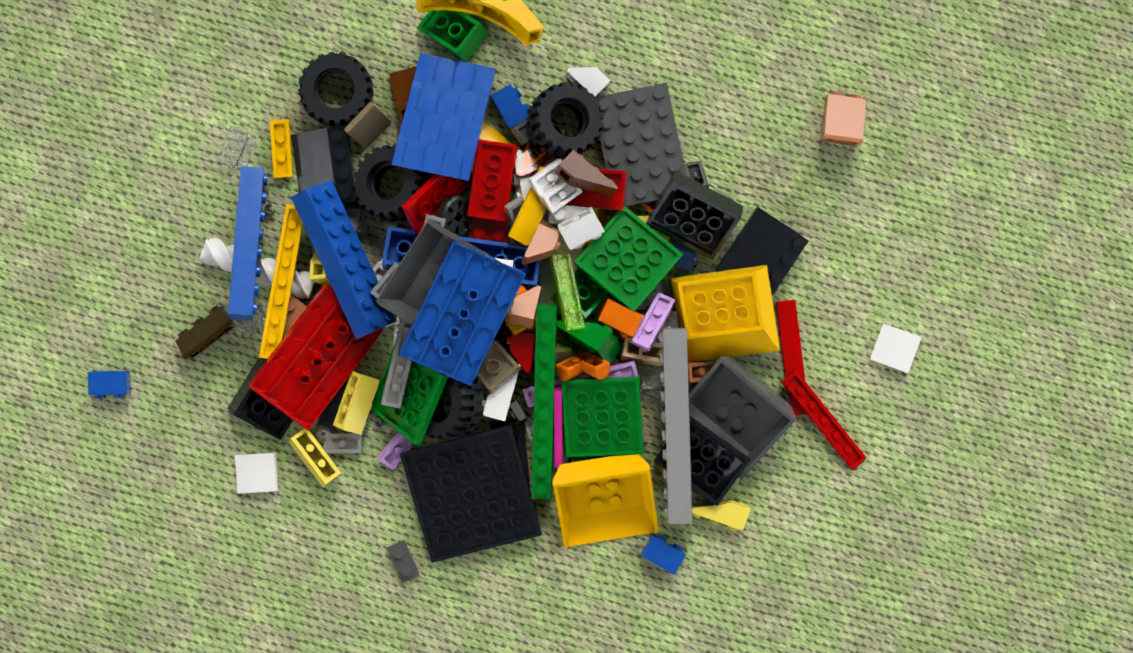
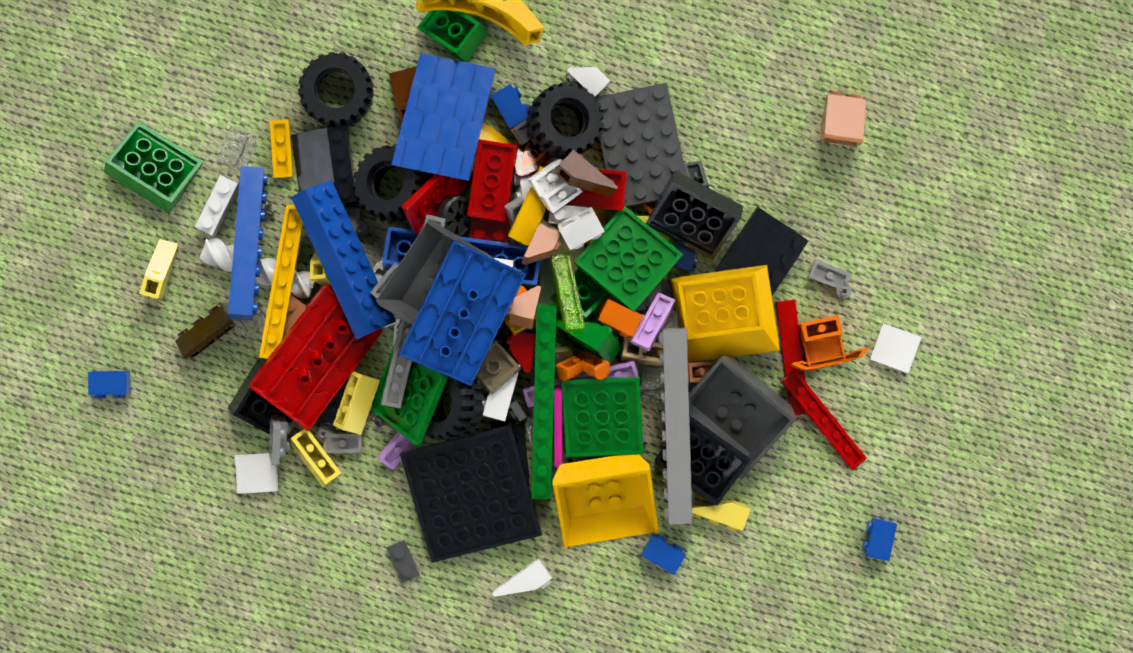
dark tan tile [344,101,391,150] -> none
none -> green slope [104,121,203,213]
none -> light yellow slope [139,239,179,299]
none -> white brick [195,175,239,236]
none -> light grey plate [268,415,291,465]
none -> white slope [492,558,552,597]
none -> orange piece [791,315,869,371]
none -> light grey hinge [808,259,851,299]
none -> blue brick [862,517,897,561]

